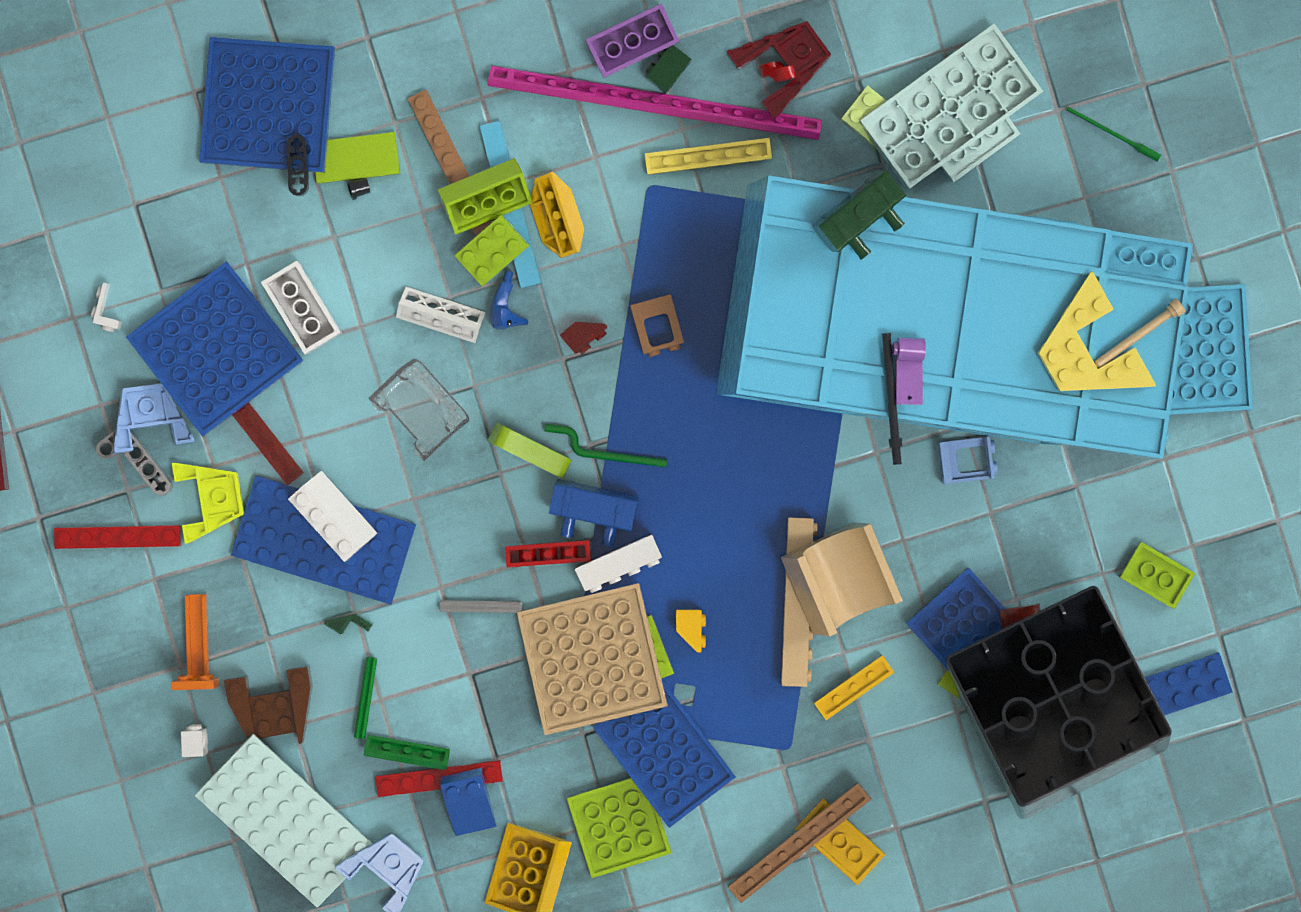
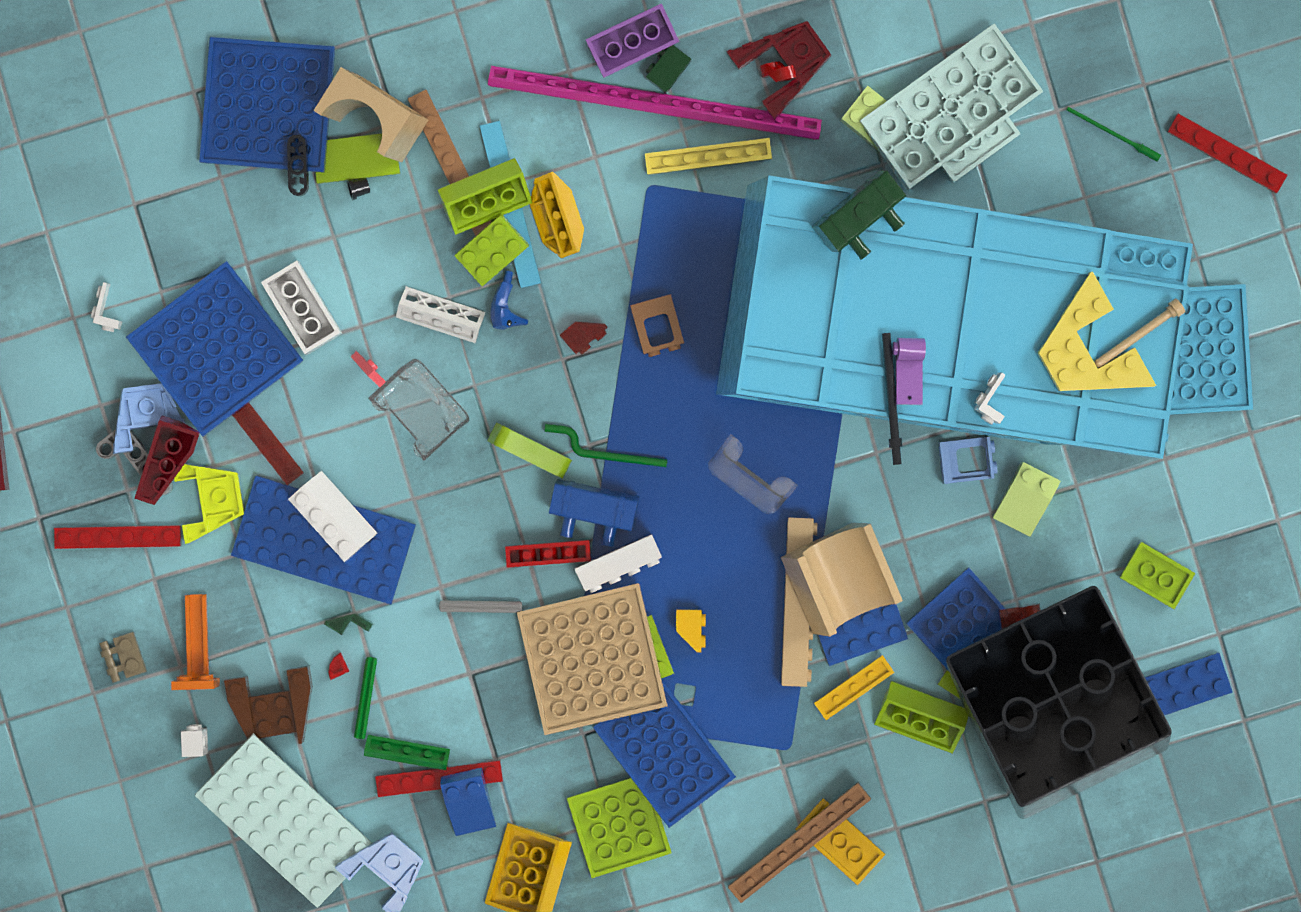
none -> dark tan plate [99,632,147,683]
none -> dark red wedge [134,415,200,505]
none -> tan piece [314,67,429,162]
none -> red tile [328,653,350,680]
none -> coral plate [350,351,386,387]
none -> clear windscreen [708,434,798,514]
none -> blue plate [818,604,908,666]
none -> lime slope [874,681,968,754]
none -> white bracket [974,372,1005,425]
none -> yellowish green slope [993,462,1061,537]
none -> red plate [1167,113,1287,194]

